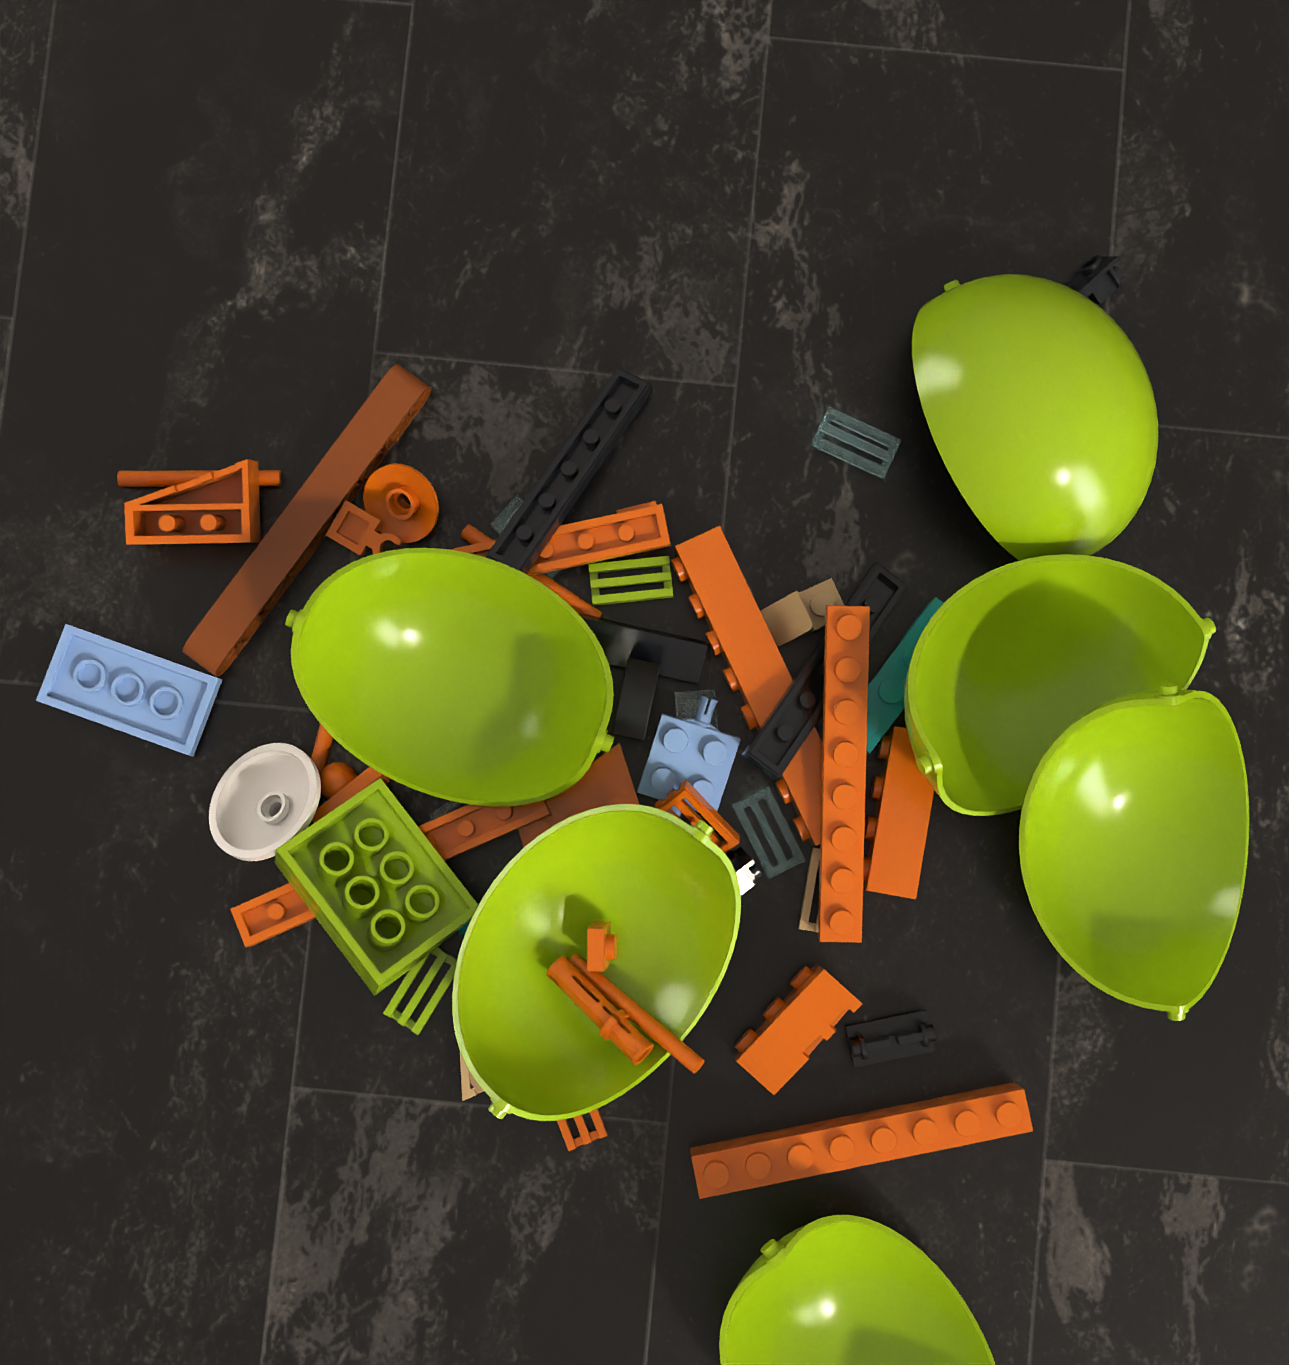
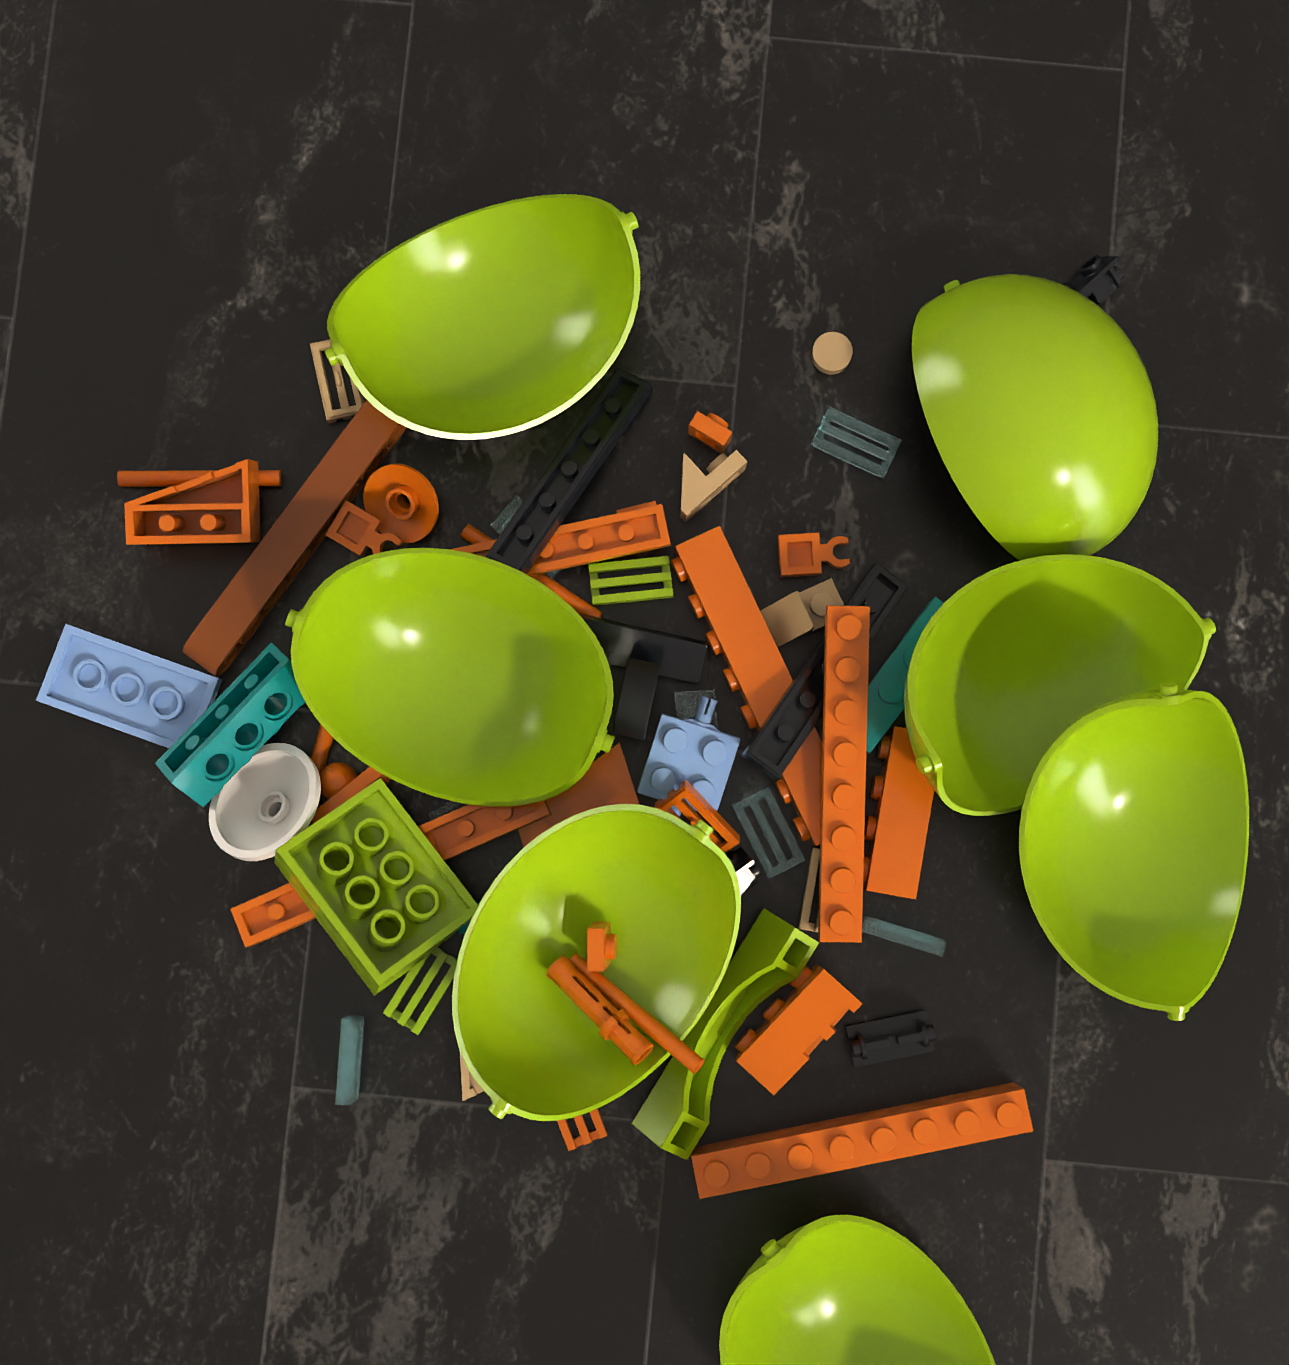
none -> teal brick [155,643,306,807]
none -> tan tile [310,339,365,424]
none -> lime windscreen [324,194,640,440]
none -> clear light blue tile [335,1015,365,1105]
none -> lime arch [632,908,819,1160]
none -> tan slope [680,450,747,523]
none -> orange plate [688,411,732,454]
none -> orange plate [777,533,850,578]
none -> tan tile [811,332,853,375]
none -> clear light blue tile [862,915,946,957]

